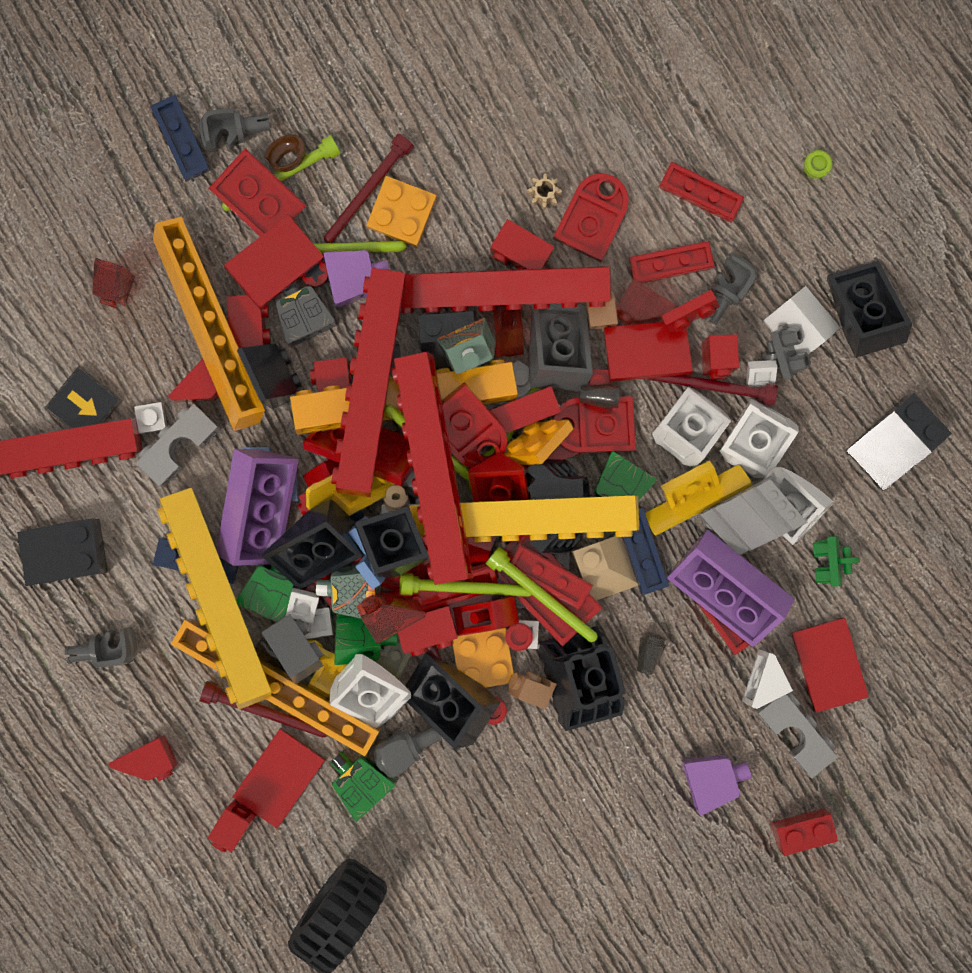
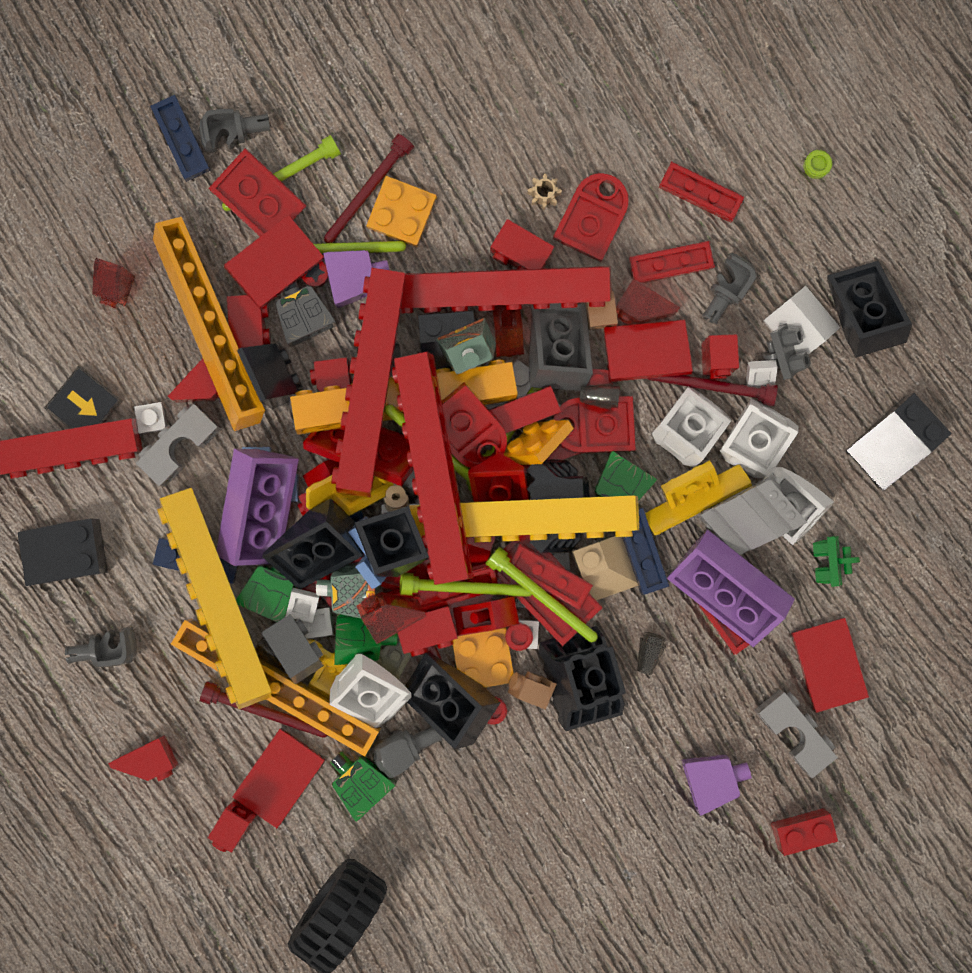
reddish brown piece [265,134,306,172] -> none
red plate [662,290,720,333] -> none
white slope [742,649,793,709] -> none

